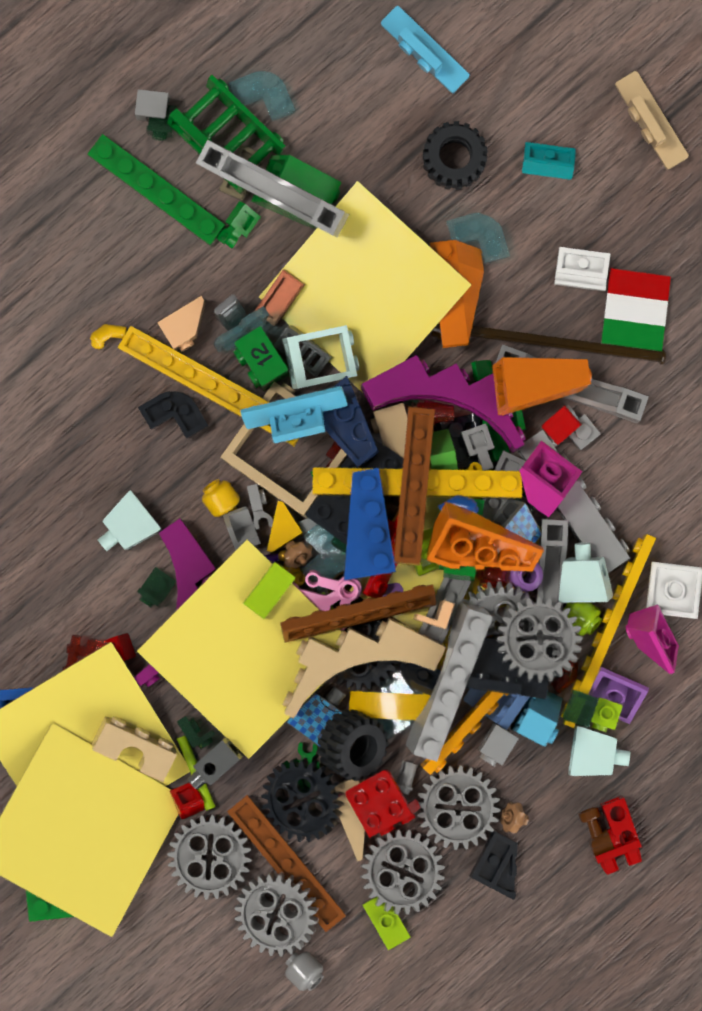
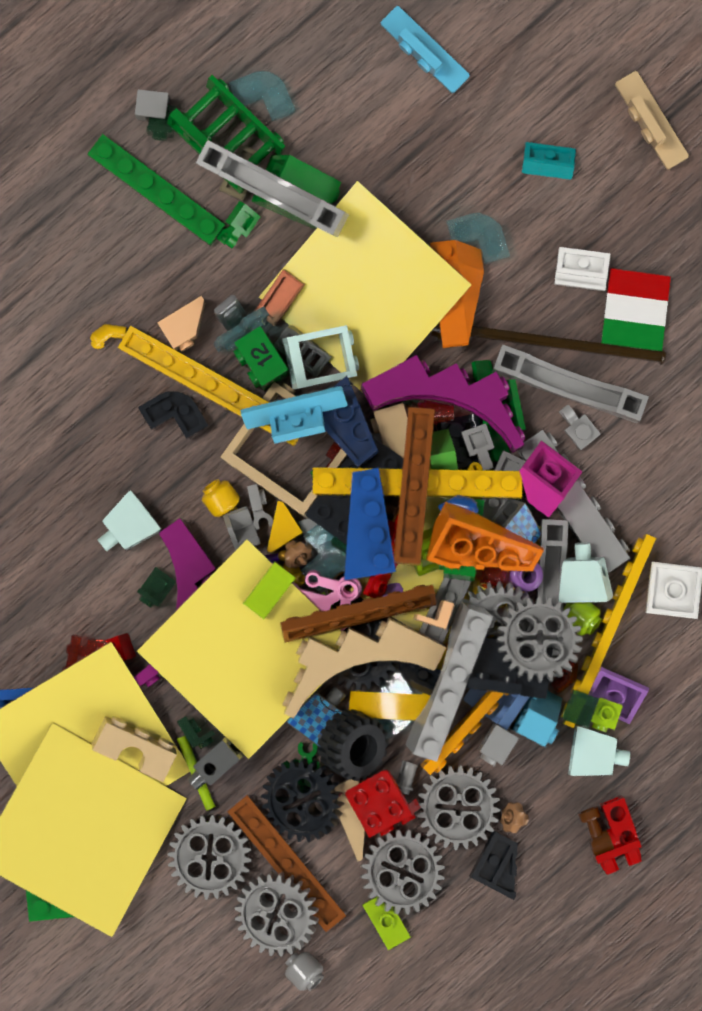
red slope [170,782,205,819] -> none
black tyre [422,121,488,190] -> none
orange slope [492,357,592,415] -> none
red slope [542,405,582,445] -> none
dark pink slope [626,604,679,674] -> none

